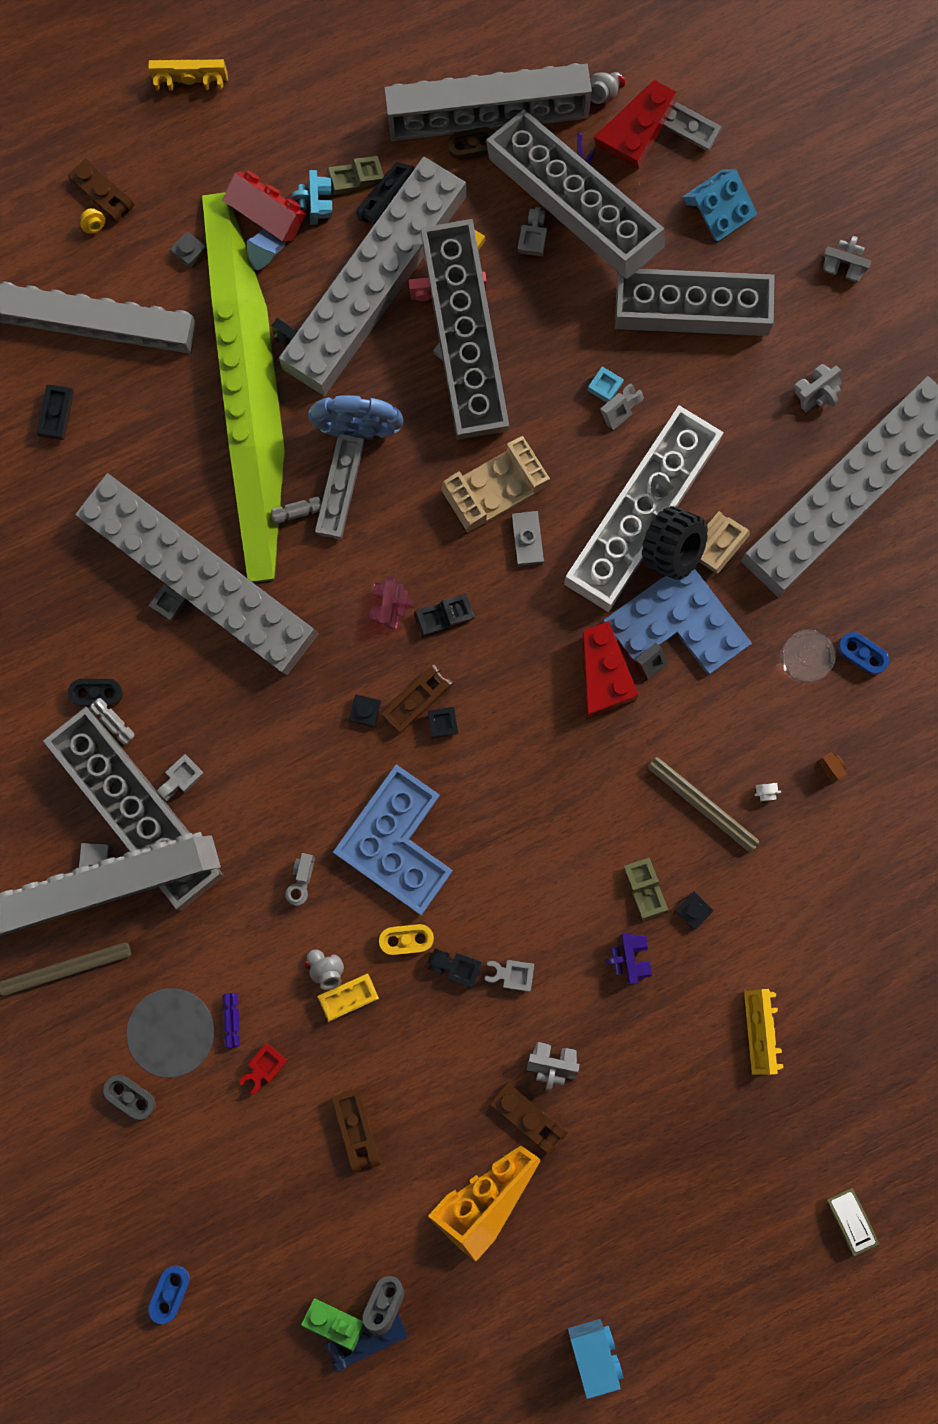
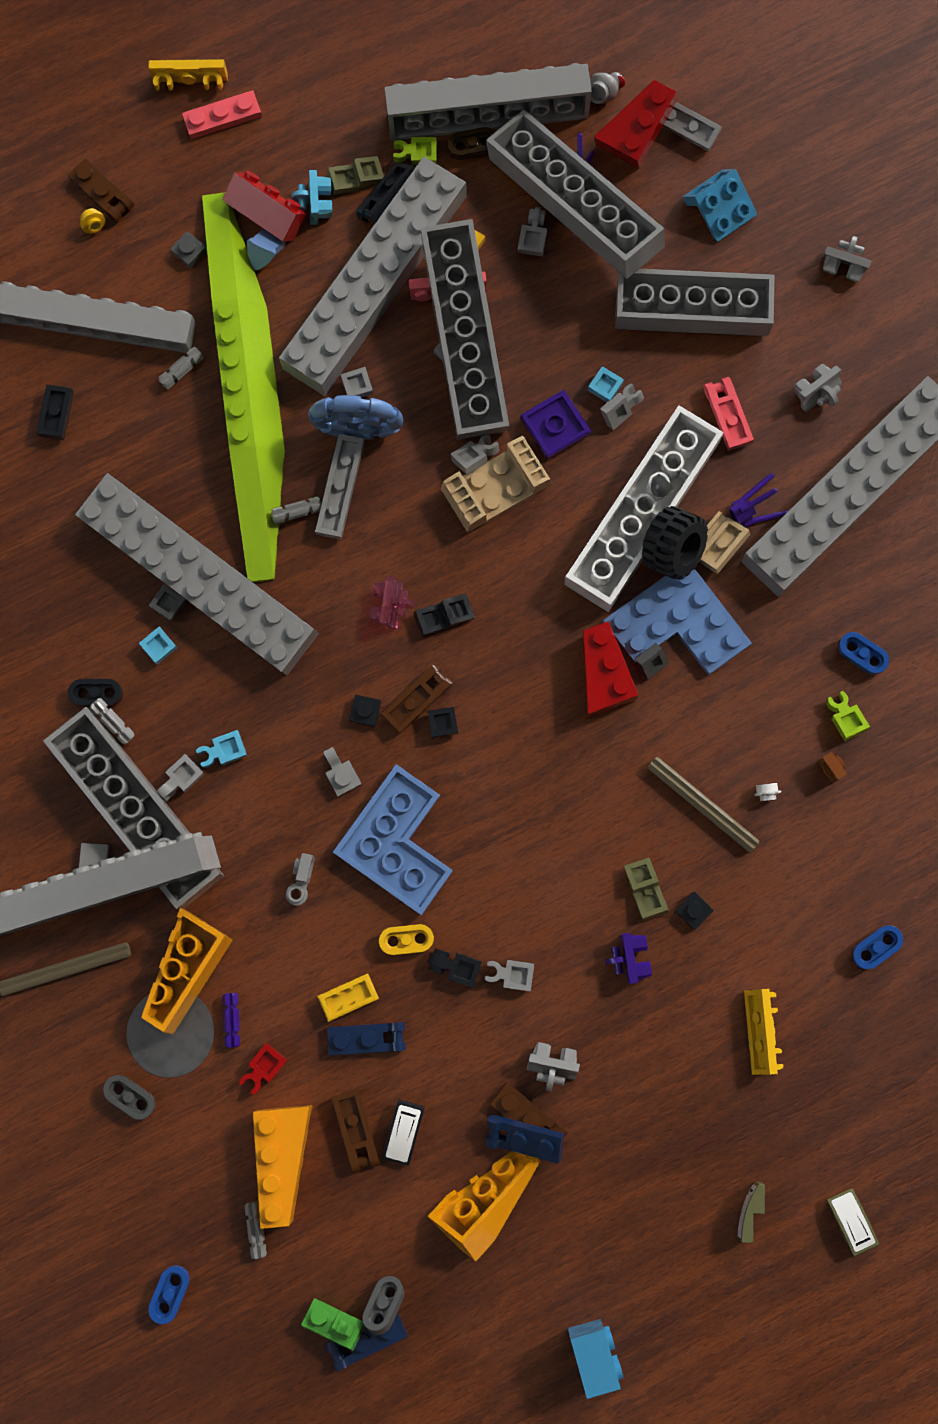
black plate [271,318,298,347] -> none
light grey animal [304,949,344,990] -> none
light grey plate [512,511,544,566] -> none
clear tile [781,630,835,683] -> none
none -> medium azure plate [139,626,177,665]
none -> light orange wedge [141,908,233,1034]
none -> light grey axle [158,347,203,389]
none -> coral plate [182,90,262,140]
none -> medium azure plate [196,730,247,768]
none -> light grey axle [245,1201,267,1259]
none -> light orange wedge [253,1105,313,1229]
none -> light grey plate [323,747,362,797]
none -> dark blue plate [328,1022,406,1055]
none -> light grey plate [340,367,373,398]
none -> white slope [382,1099,425,1166]
none -> lime plate [393,137,437,165]
none -> light grey plate [451,434,499,475]
none -> dark blue plate [485,1115,565,1164]
none -> dark purple plate [520,390,591,460]
none -> coral plate [703,377,754,451]
none -> dark purple plant [728,473,788,528]
none -> olive slope [738,1181,765,1243]
none -> lime plate [826,691,870,741]
none -> blue plate [851,925,903,970]

